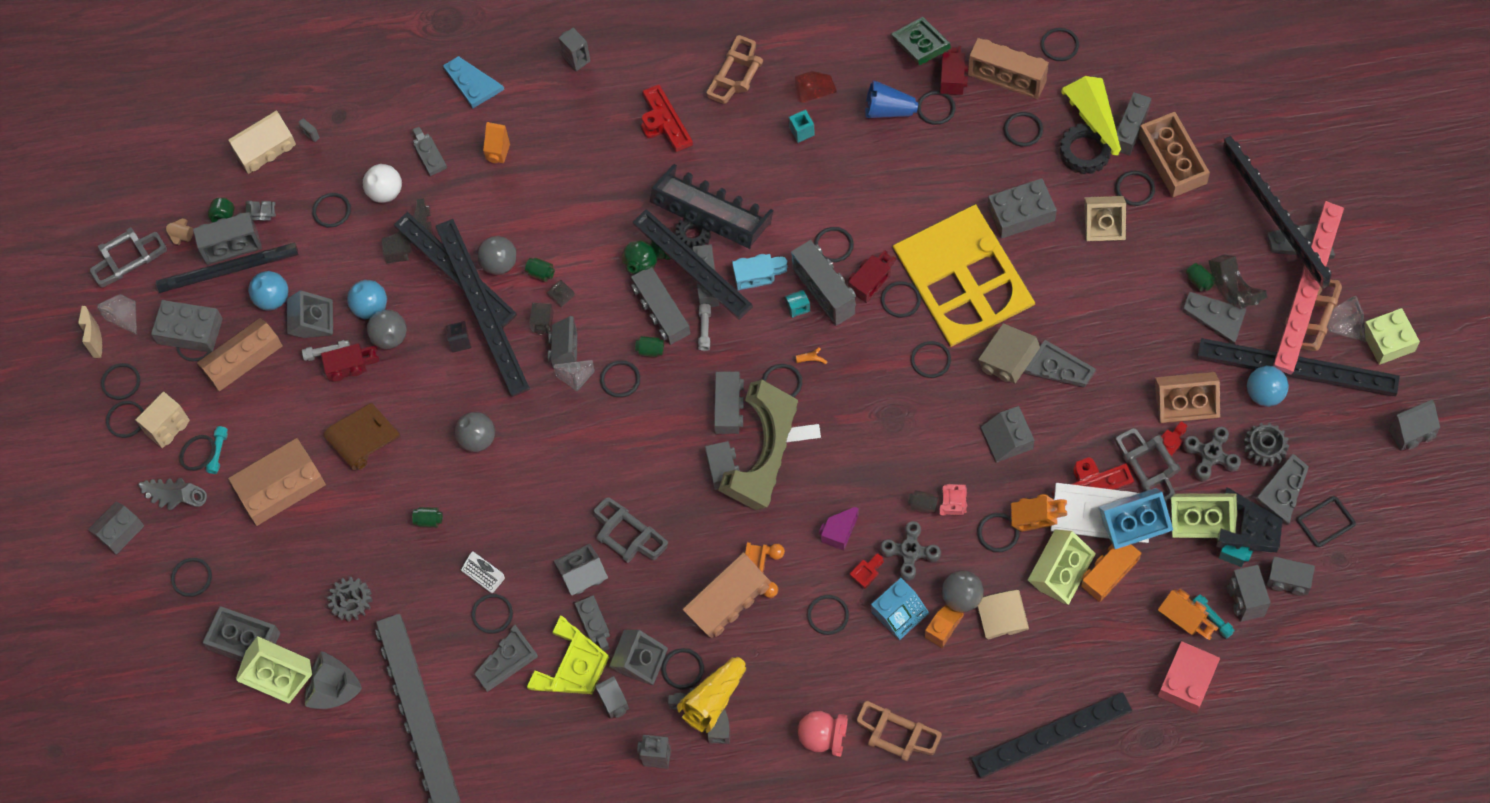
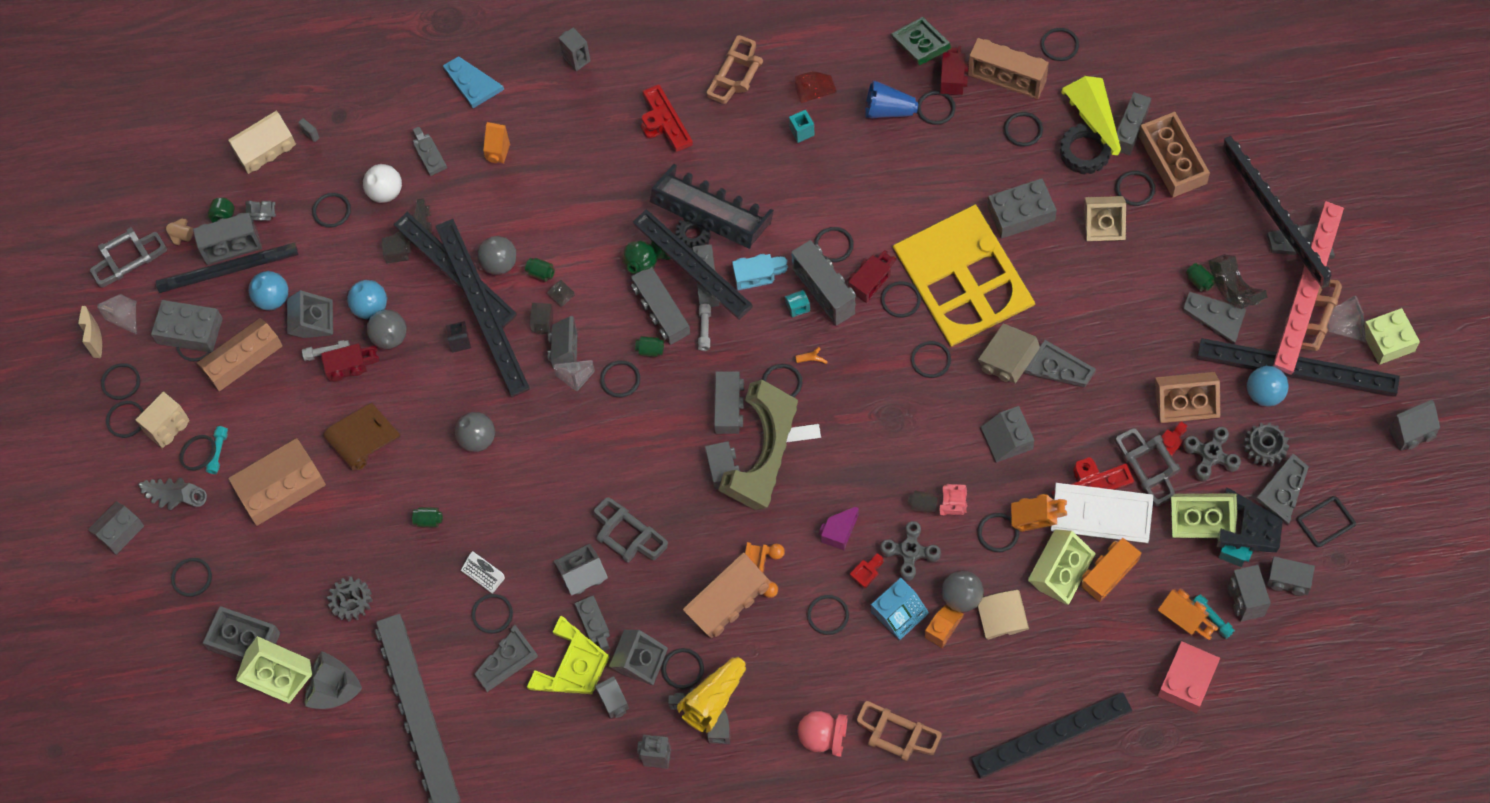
dark azure slope [1099,488,1173,549] -> none

